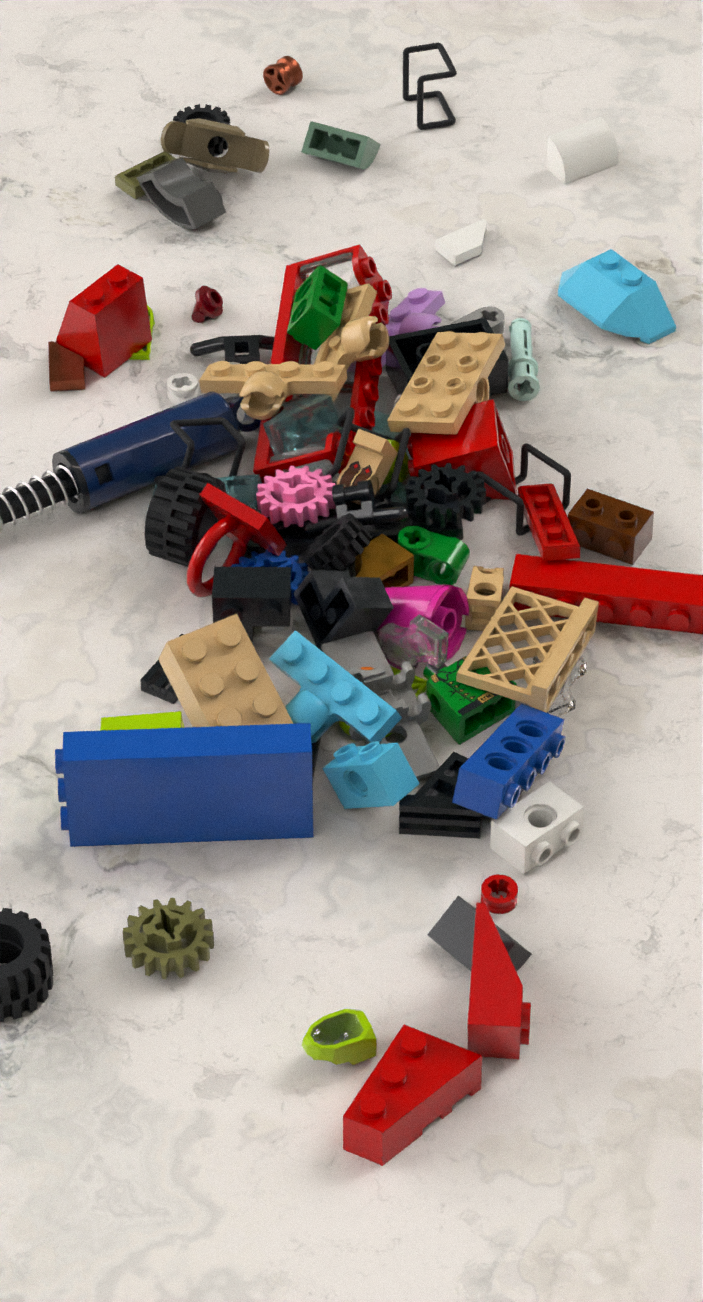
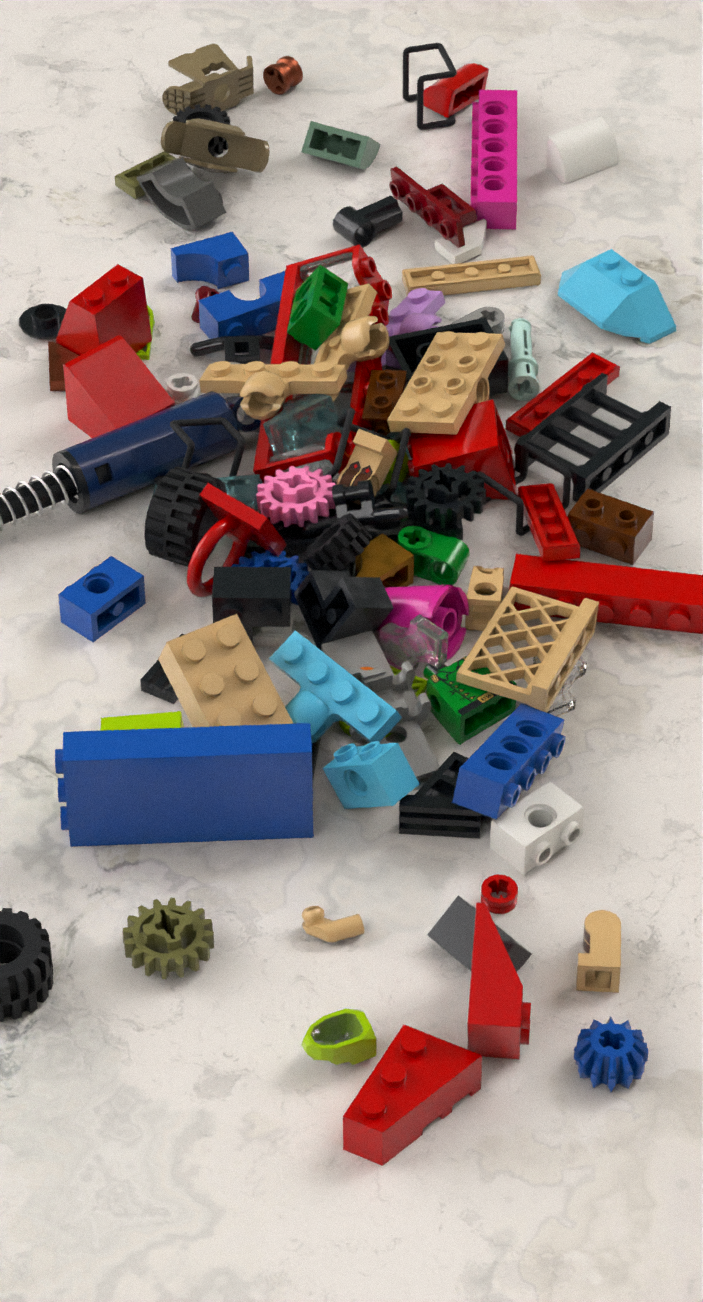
none -> black piece [19,303,66,340]
none -> blue brick [58,556,146,642]
none -> red slope [63,335,175,438]
none -> dark tan piece [162,44,254,115]
none -> blue arch [171,232,249,289]
none -> blue arch [199,271,285,339]
none -> tan arm [302,906,364,943]
none -> black piece [333,196,403,248]
none -> reddish brown hinge [362,370,407,436]
none -> dark red bracket [389,166,477,248]
none -> tan tile [402,255,541,296]
none -> red brick [423,63,489,118]
none -> dark pink brick [470,90,517,230]
none -> red tile [505,352,620,437]
none -> black fence [514,373,671,502]
none -> blue gear [574,1016,648,1092]
none -> tan leg [576,910,621,993]

